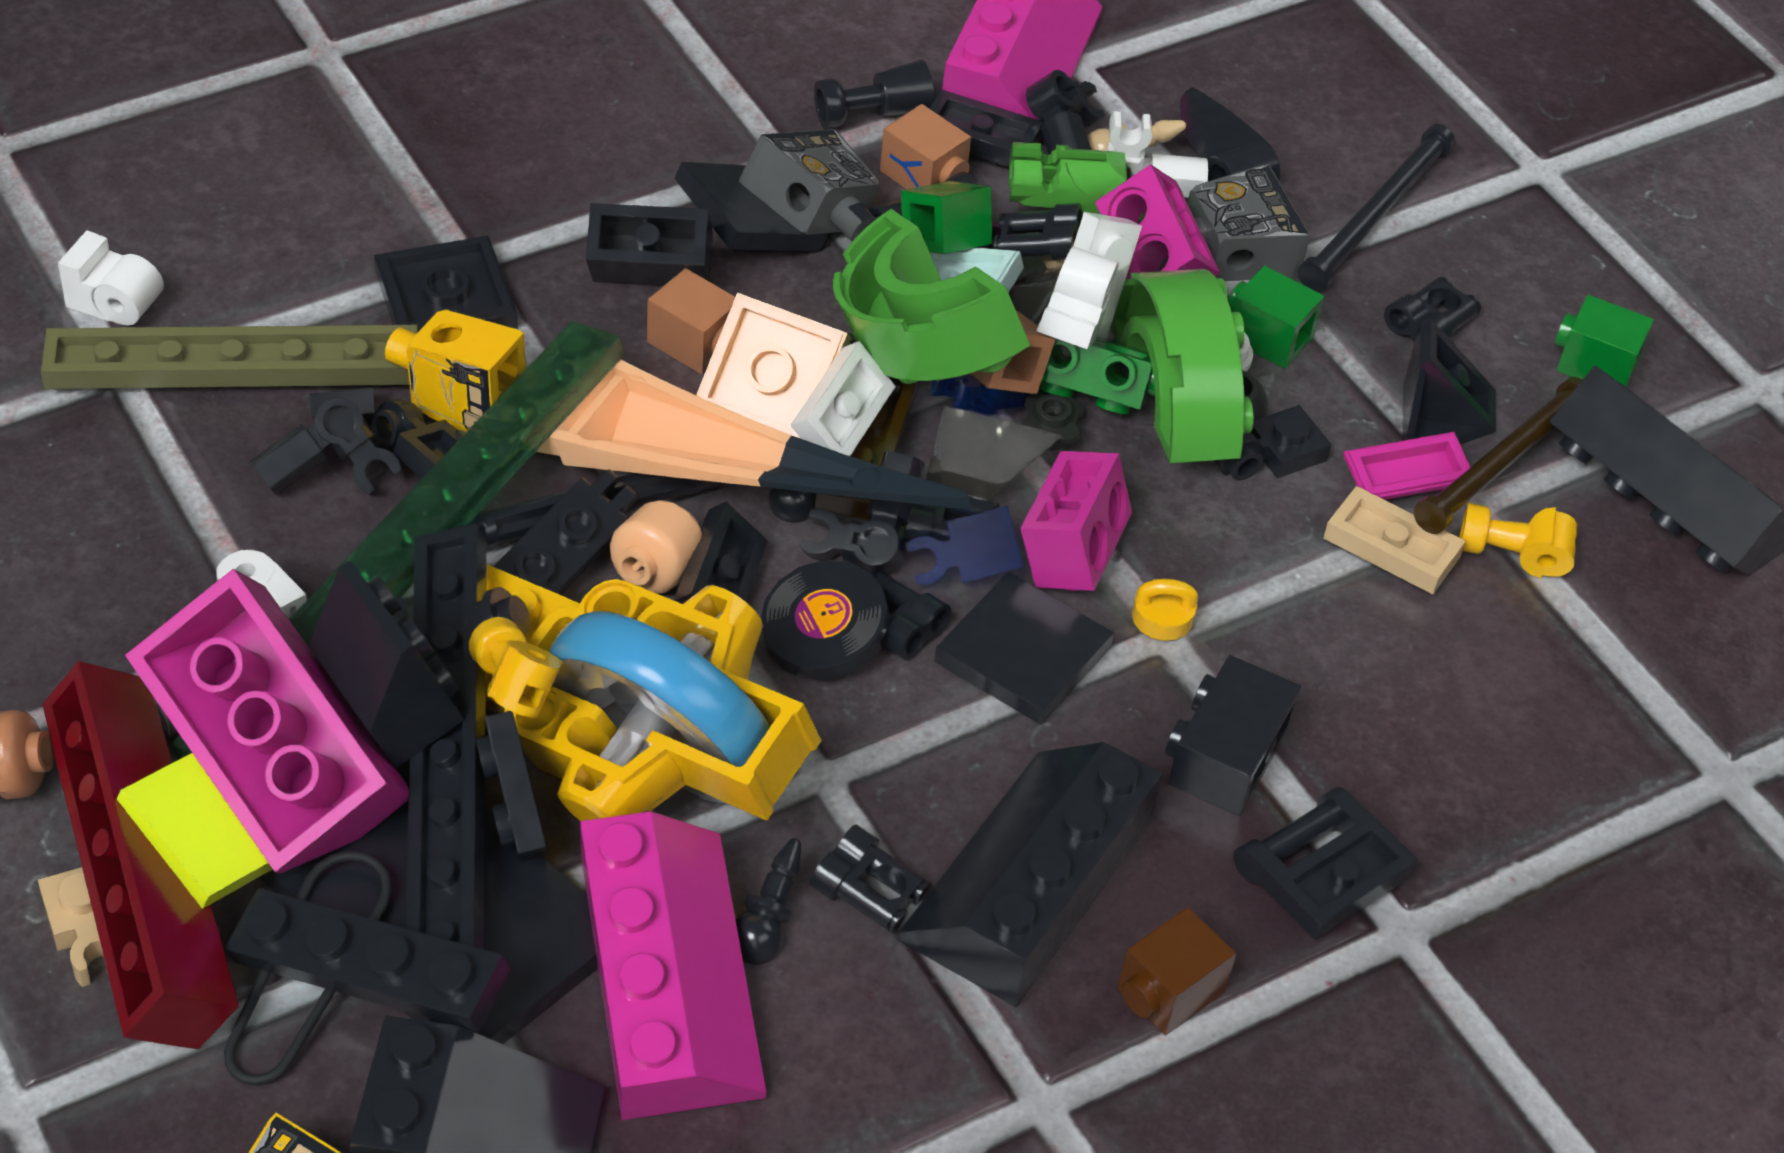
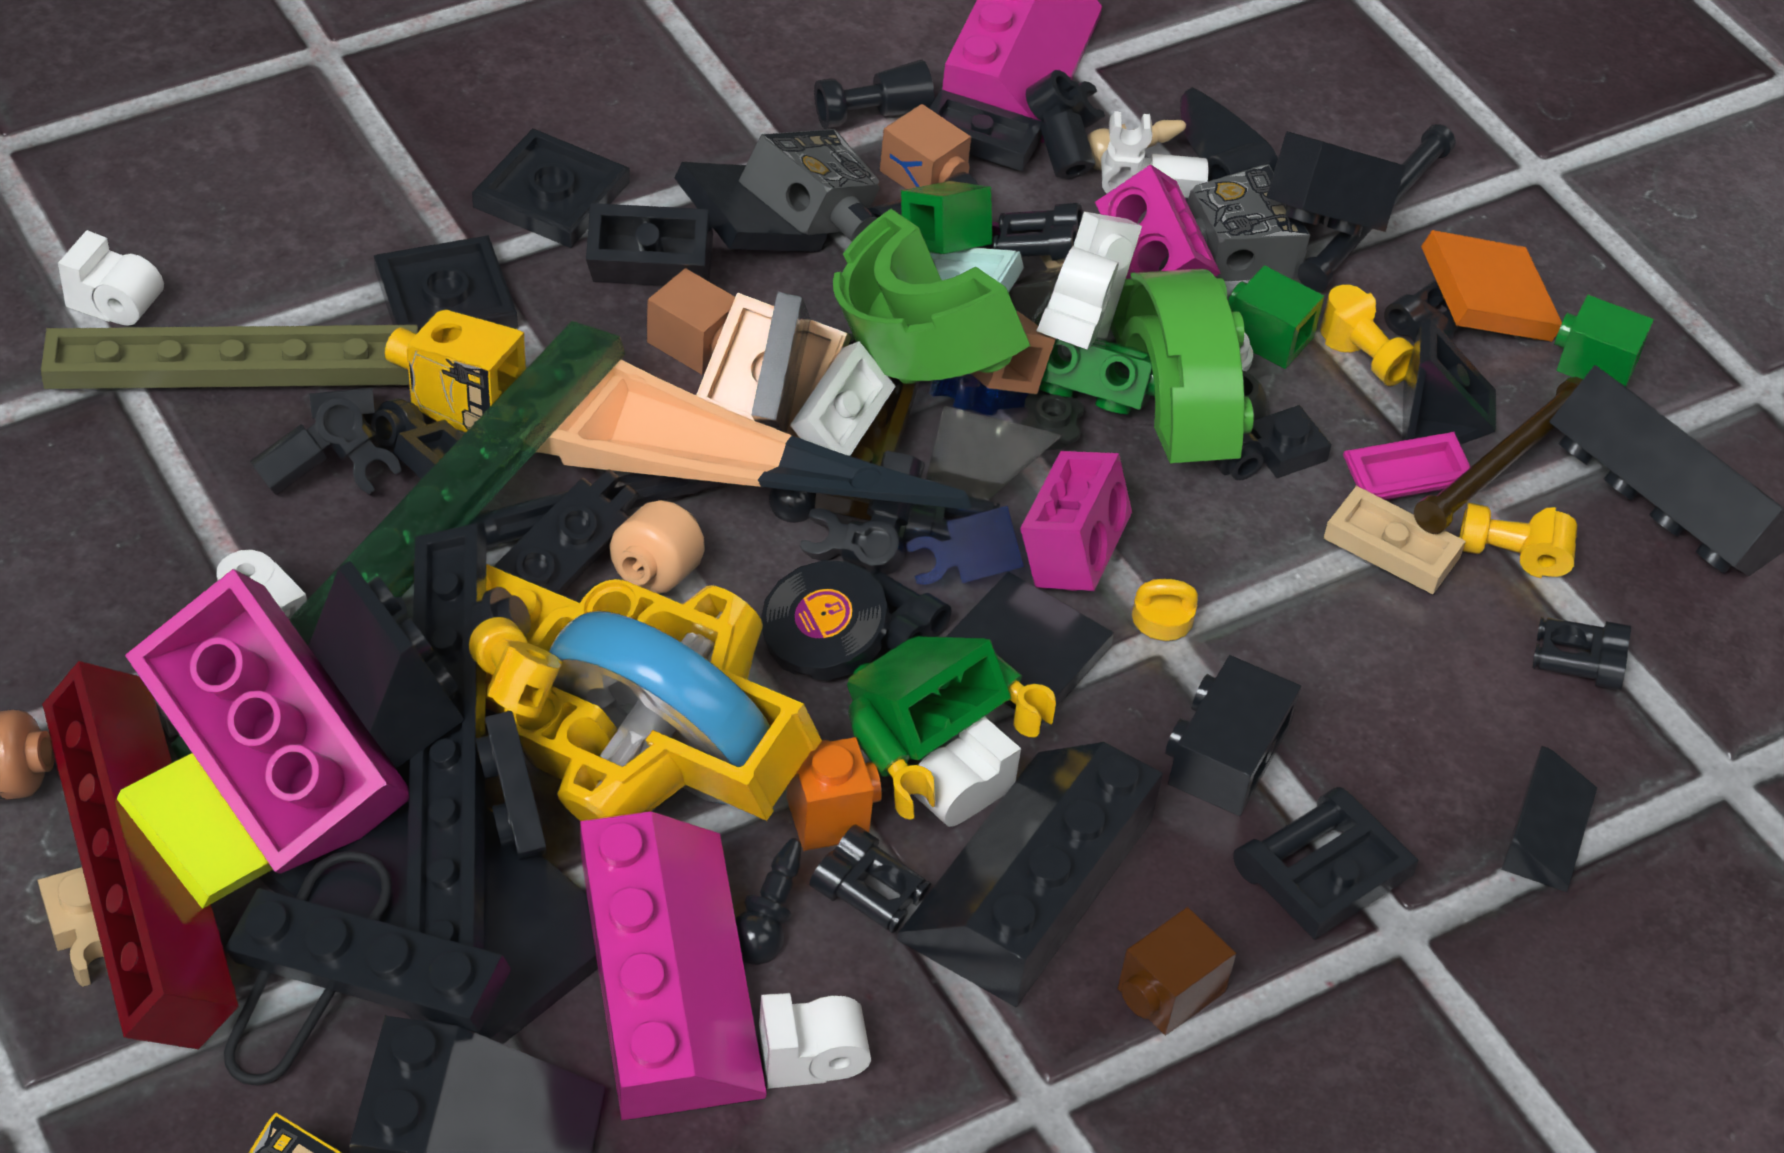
black plate [674,501,768,604] -> none
bright green plate [1008,142,1147,224] -> none
none -> black tile [472,128,630,248]
none -> tile [751,292,811,433]
none -> white leg [758,993,871,1089]
none -> orange brick [786,737,882,851]
none -> green torso [847,636,1056,820]
none -> white leg [913,716,1021,827]
none -> black brick [1266,131,1406,237]
none -> yellow leg [1320,285,1414,386]
none -> orange tile [1421,230,1562,342]
none -> black slope [1501,746,1597,892]
none -> black piece [1532,616,1631,691]

